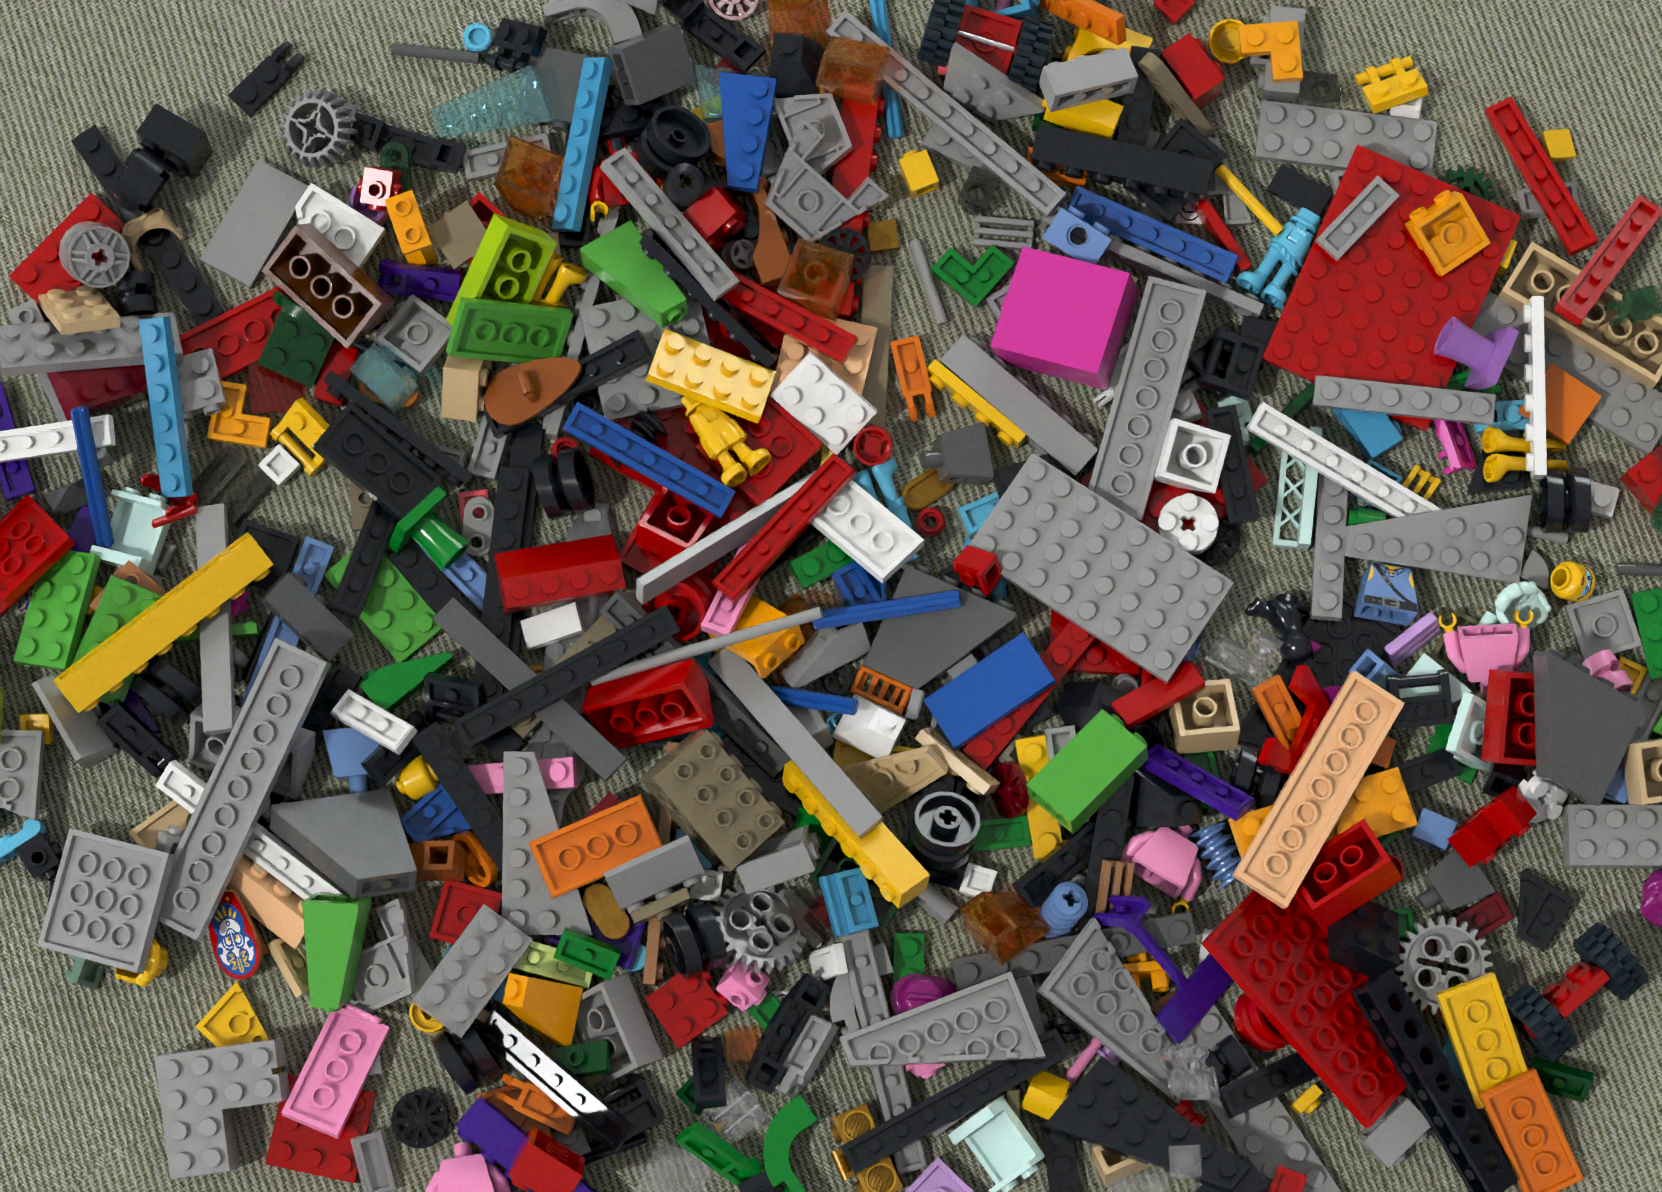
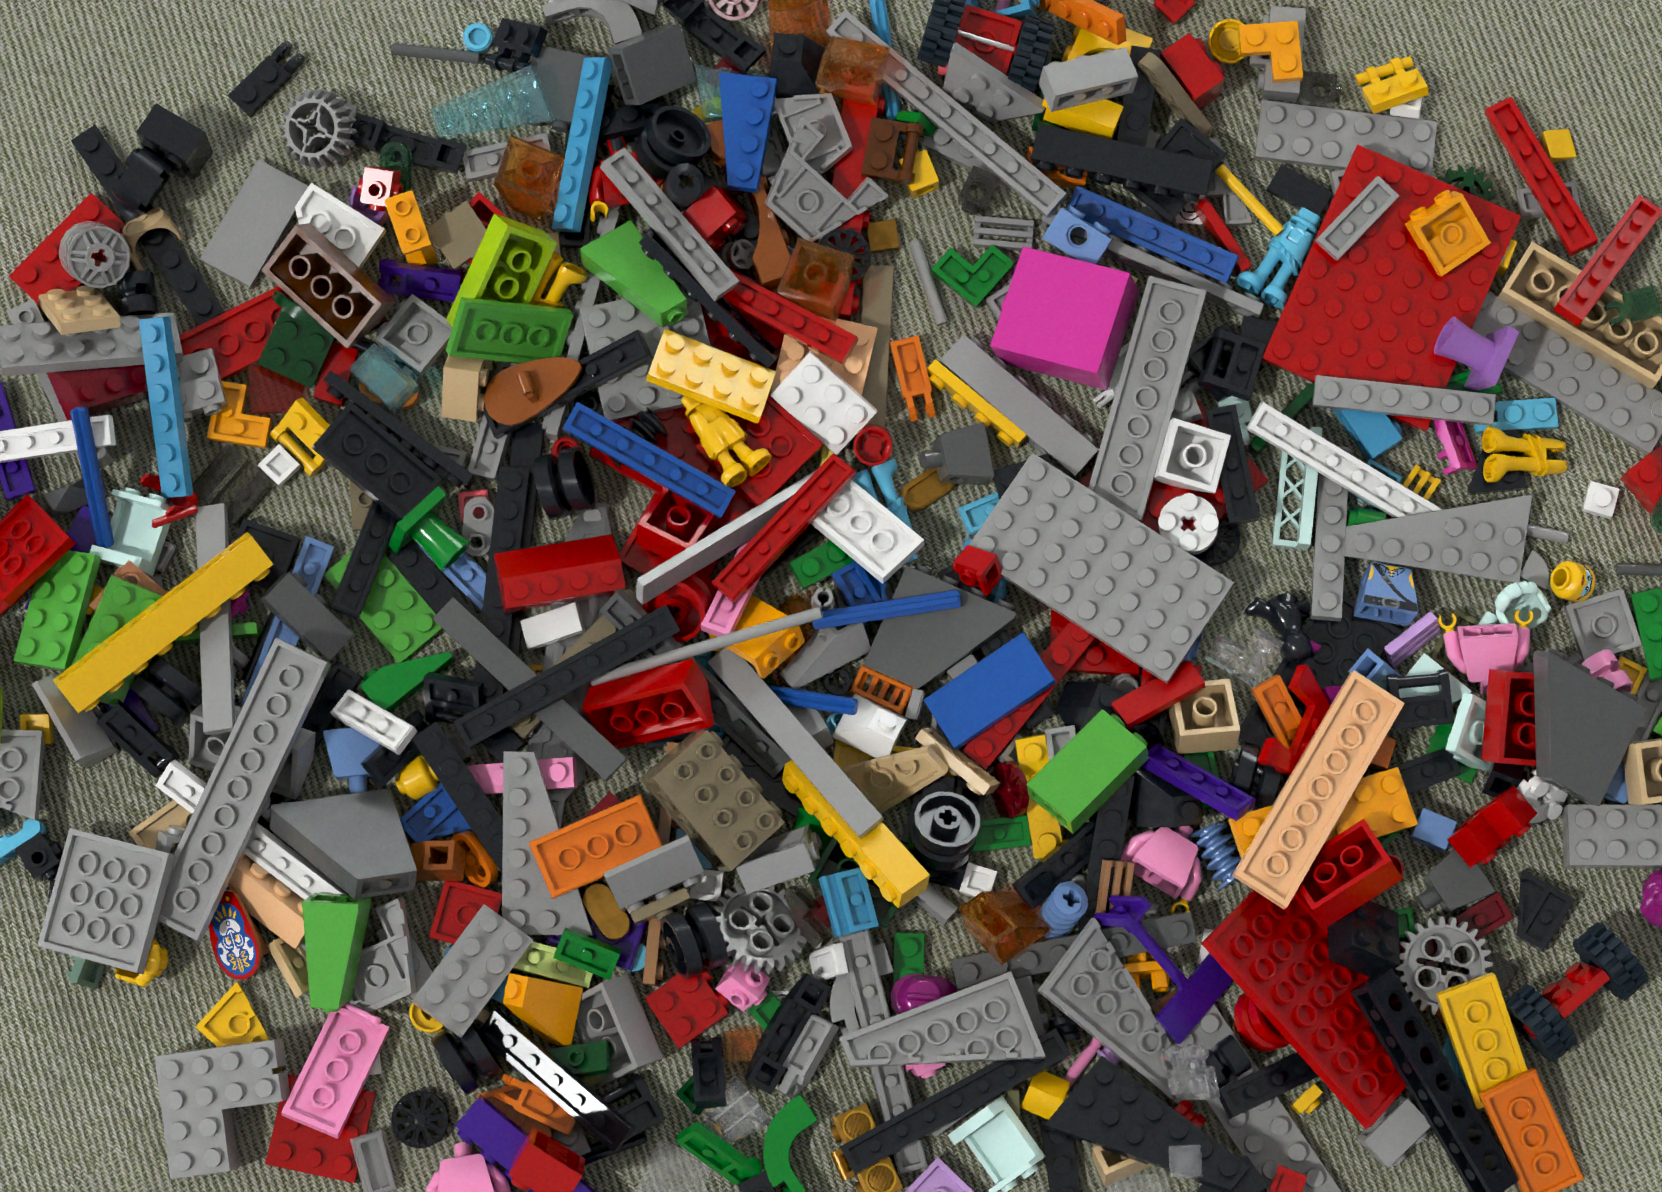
red plate [916,507,946,537] -> none
orange tile [1517,363,1602,446] -> none
white plate [1523,296,1547,479] -> none
dark green plate [1529,1056,1594,1103] -> none
black wheel [1538,467,1592,534] -> none
none -> light grey pin [811,588,834,610]
none -> reddish brown plate [861,117,924,185]
none -> green tile [895,111,936,137]

